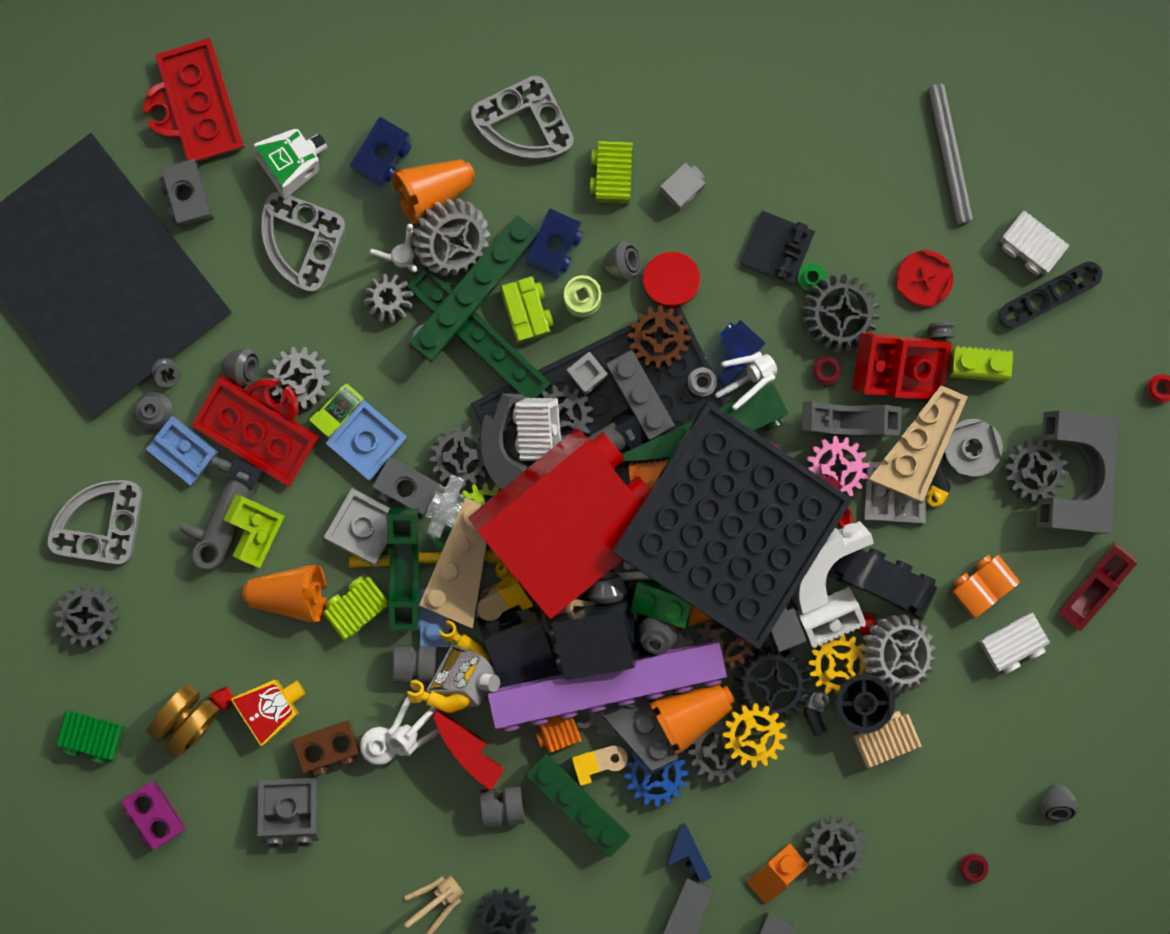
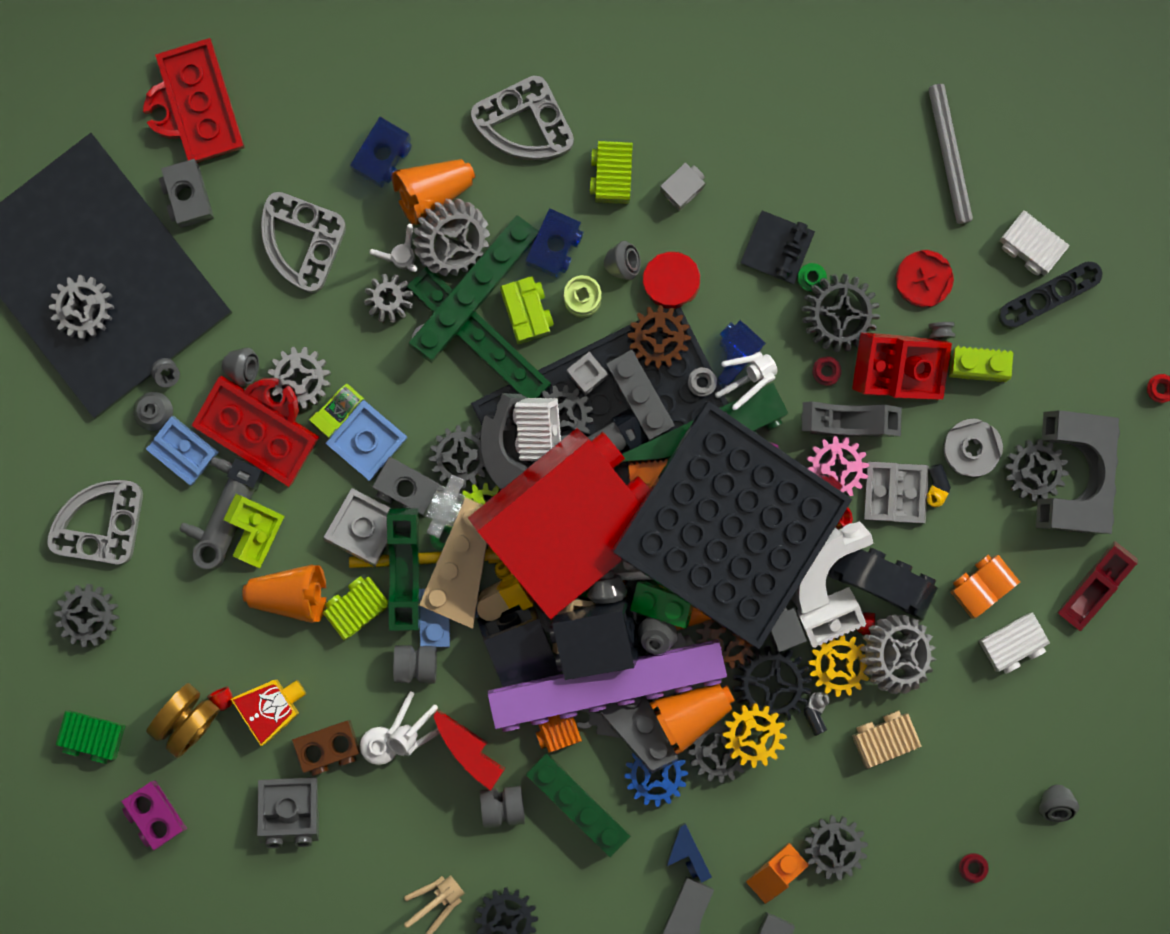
torso [254,129,328,199] -> none
torso [407,620,500,713] -> none
leg [572,745,628,786] -> none
black cylinder [835,674,895,733] -> none
tan wing [868,386,968,504] -> none
none -> light grey gear [49,275,114,339]

